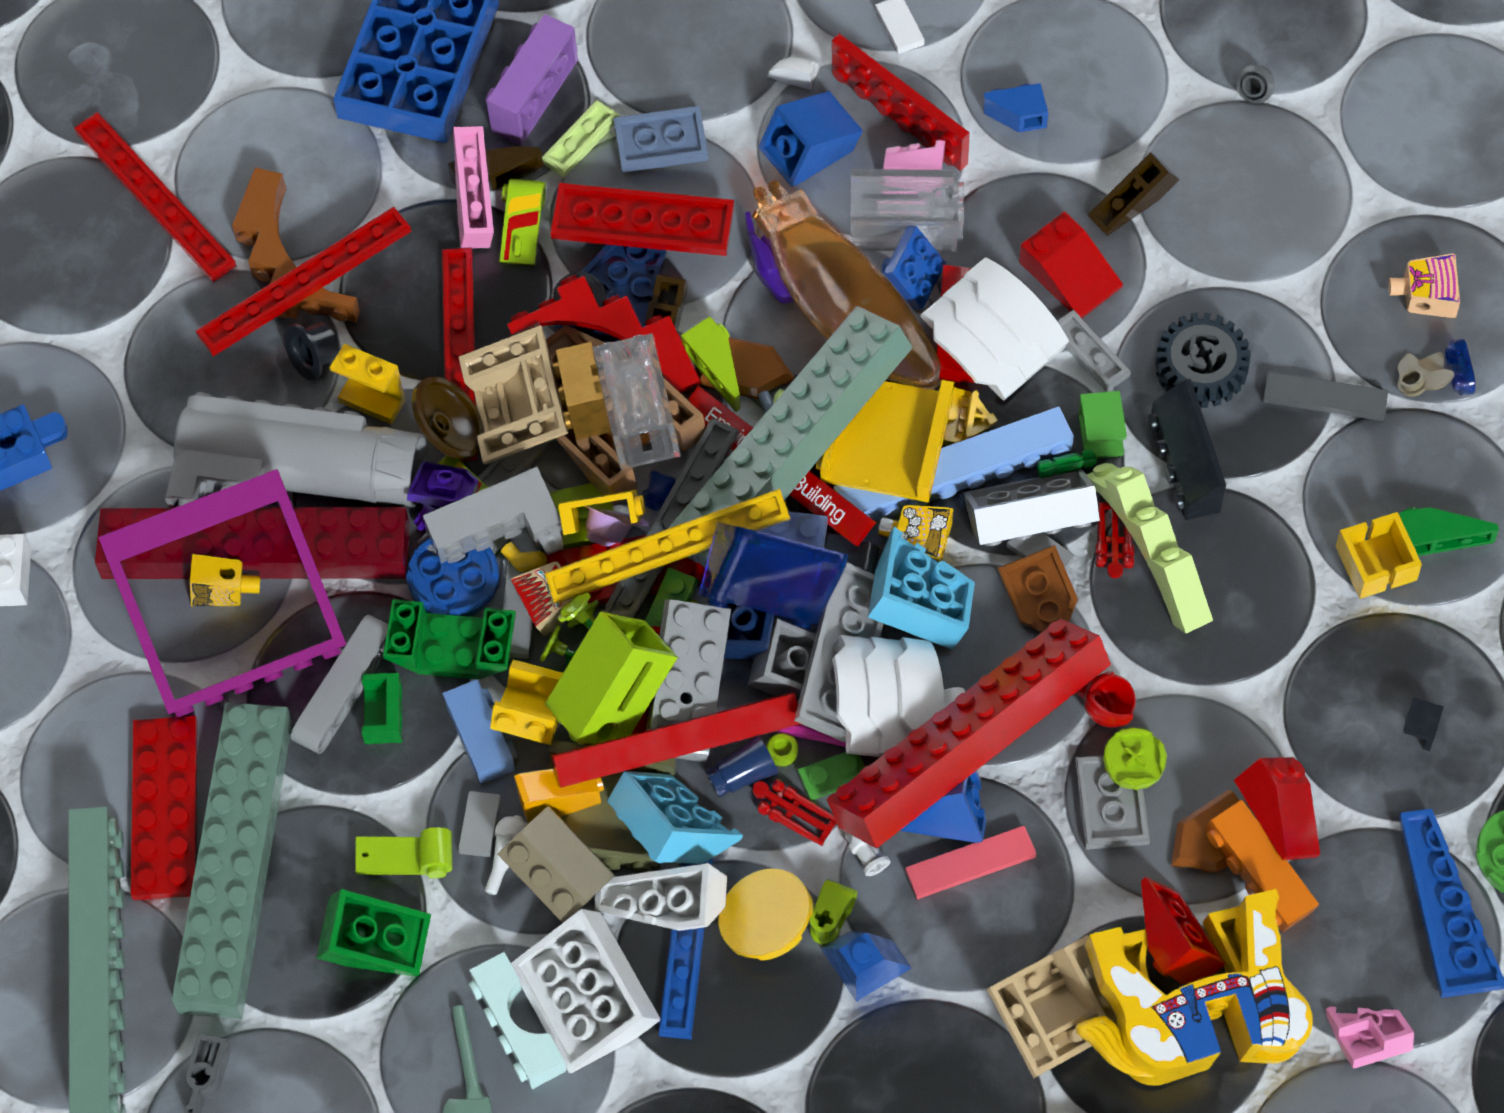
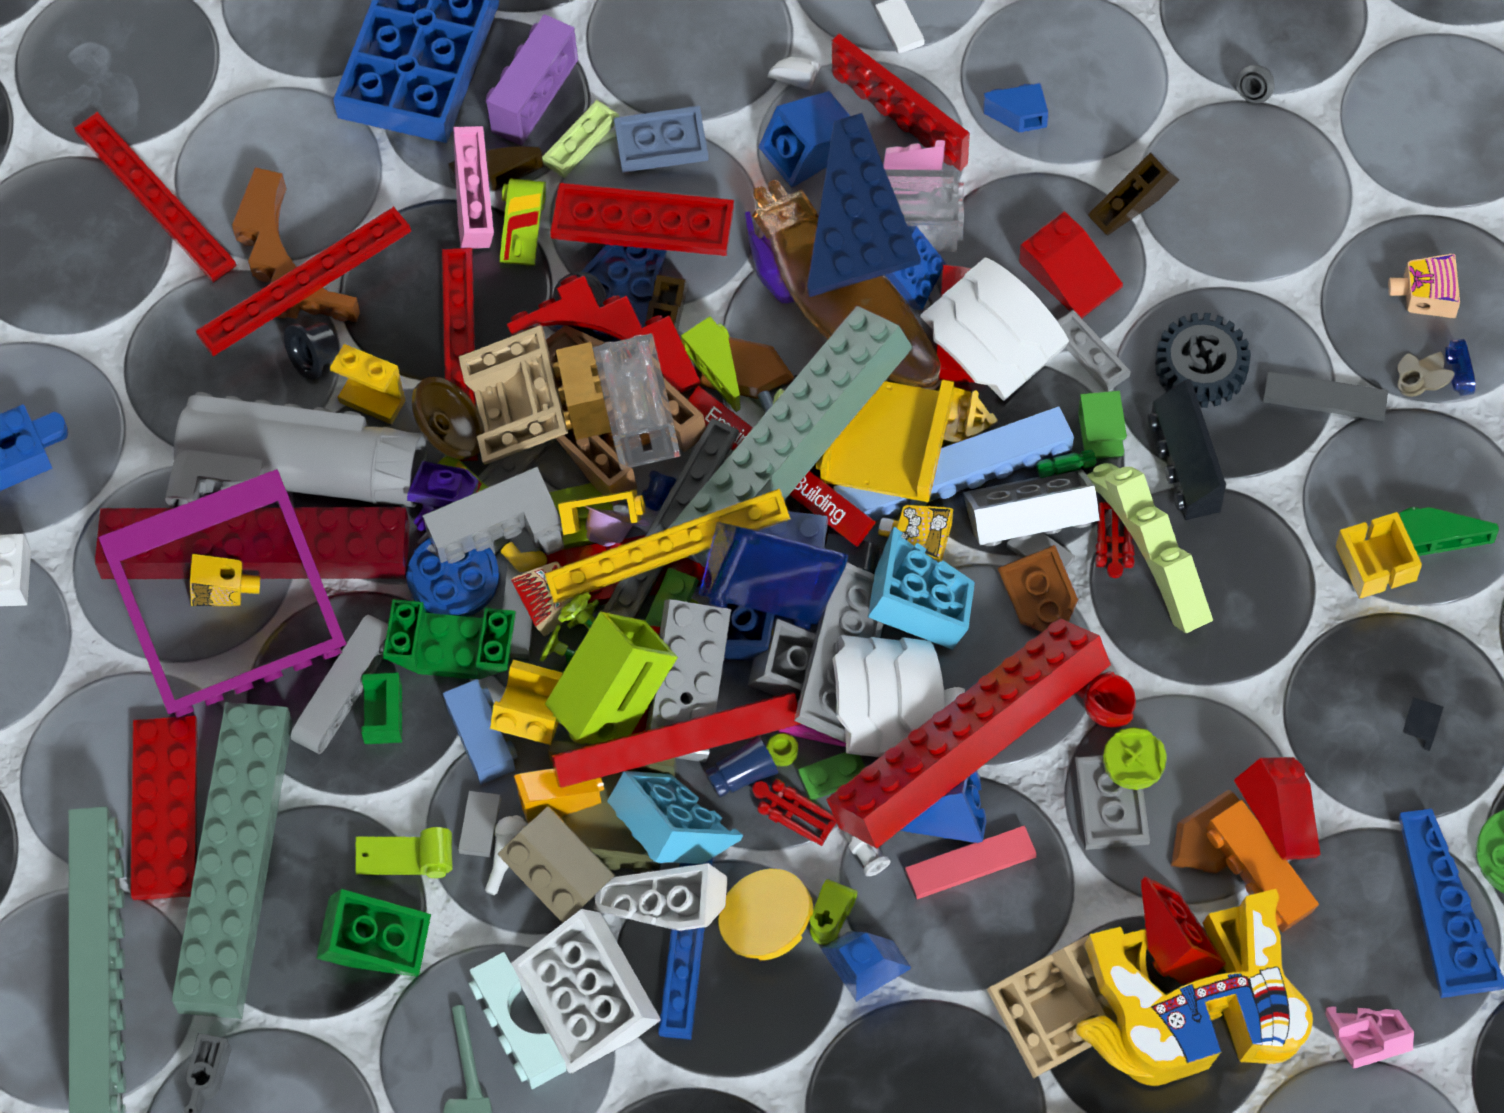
none -> dark blue wing [807,113,921,297]

